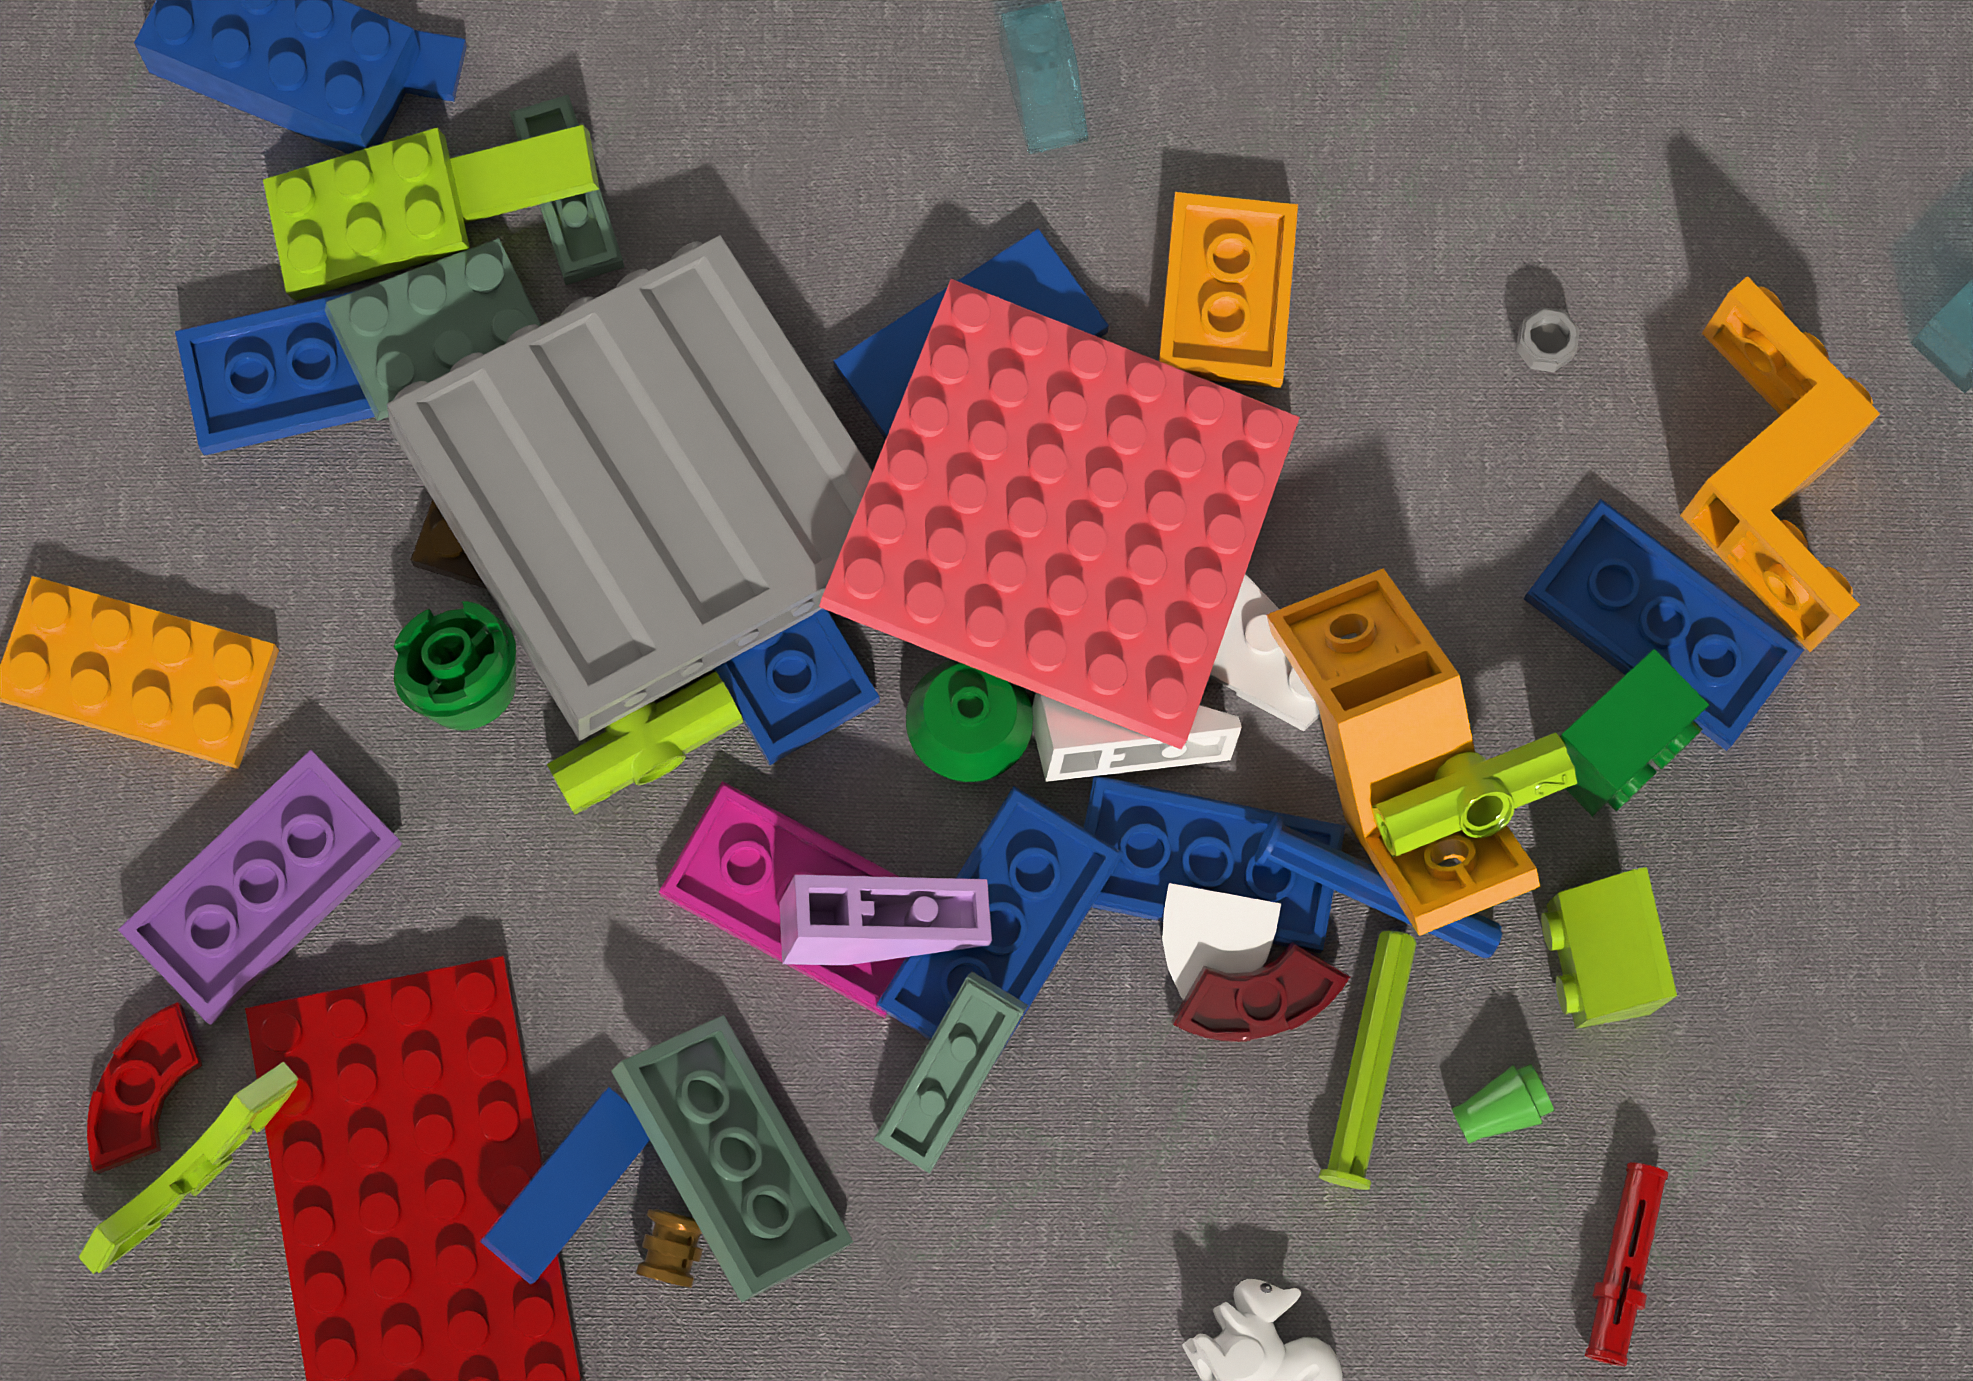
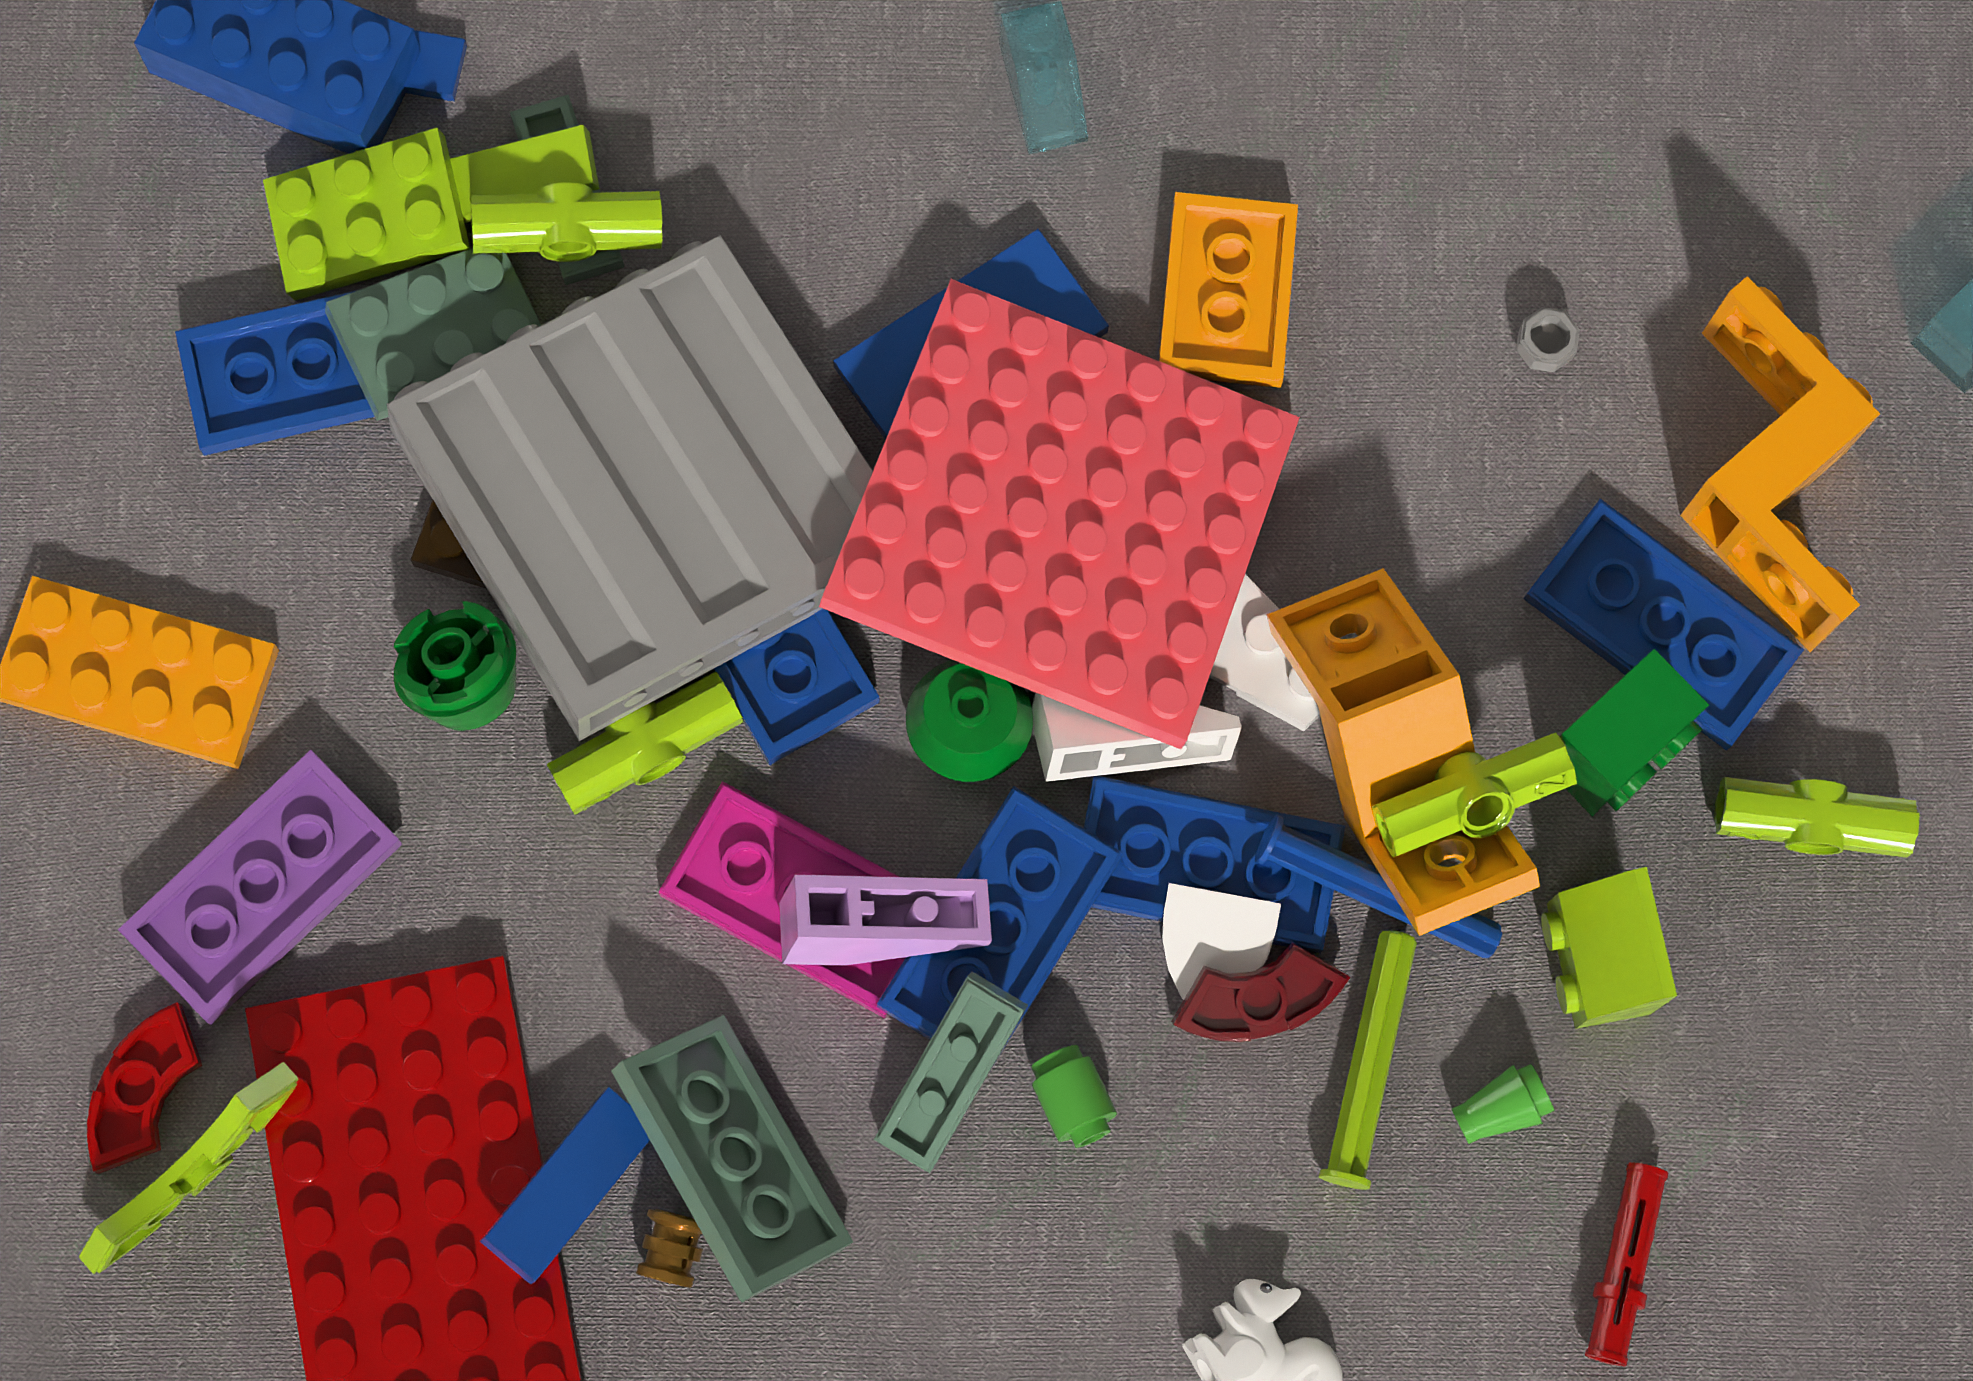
none -> lime piece [471,182,663,262]
none -> bright green brick [1031,1045,1117,1148]
none -> lime piece [1714,777,1920,858]

